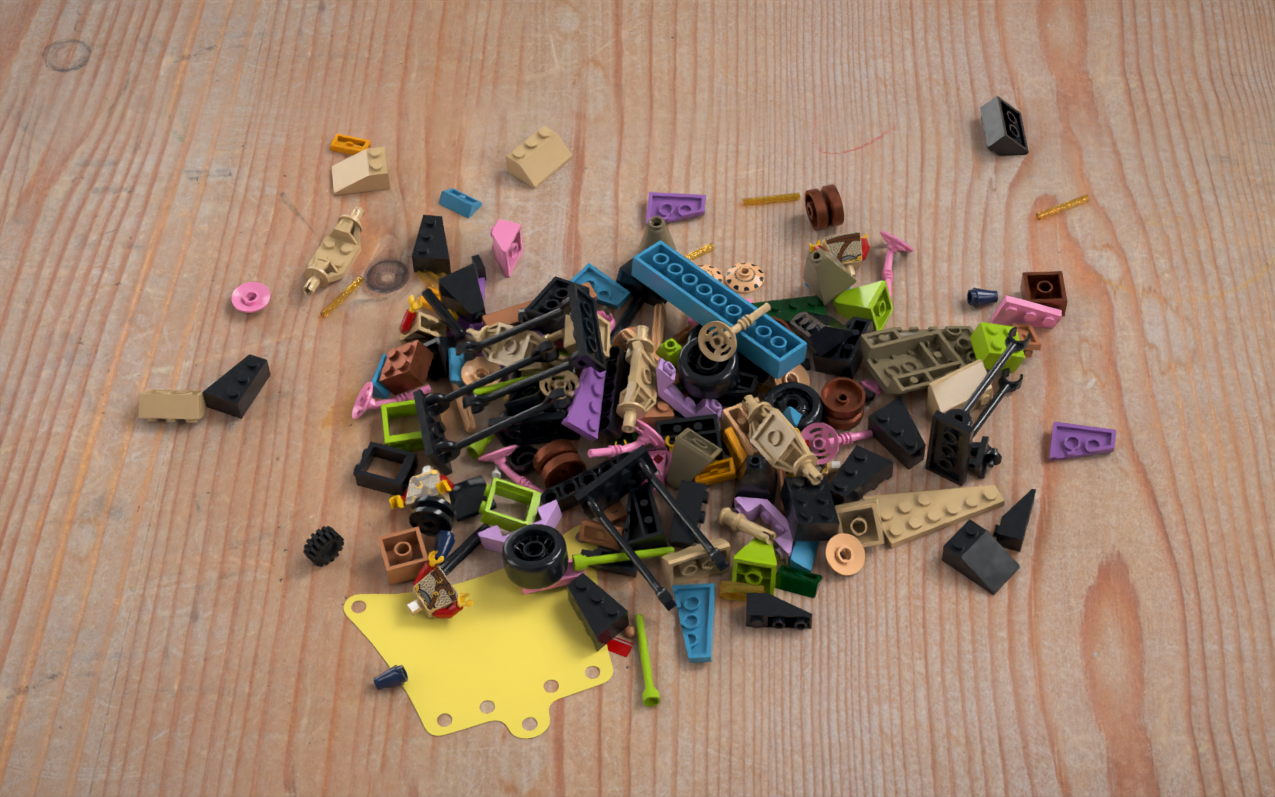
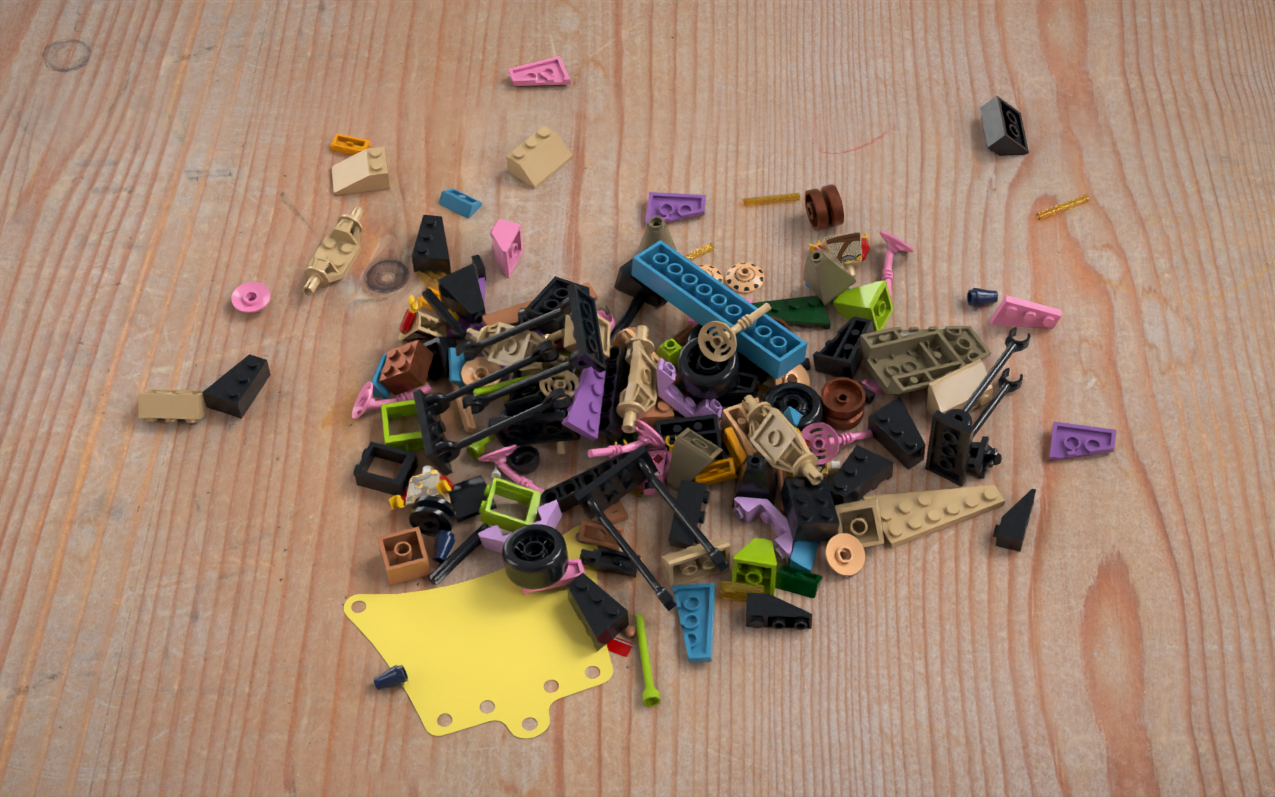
black tyre [303,526,344,567] -> none
clear yellow piece [320,276,364,318] -> none
torso [406,551,473,619] -> none
copper wheel [533,439,586,489] -> none
dark azure wing [570,263,632,310] -> none
lime piece [572,547,675,572] -> none
black wedge [624,483,668,551] -> none
light nougat axle [651,303,666,352] -> none
tan pin [718,507,776,545] -> none
black slope [789,311,853,357] -> none
black slope [942,519,1020,595] -> none
lime brick [970,322,1025,373] -> none
nougat plate [1011,323,1042,358] -> none
copper brick [1020,271,1067,317] -> none
none -> bright pink wing [508,56,571,86]

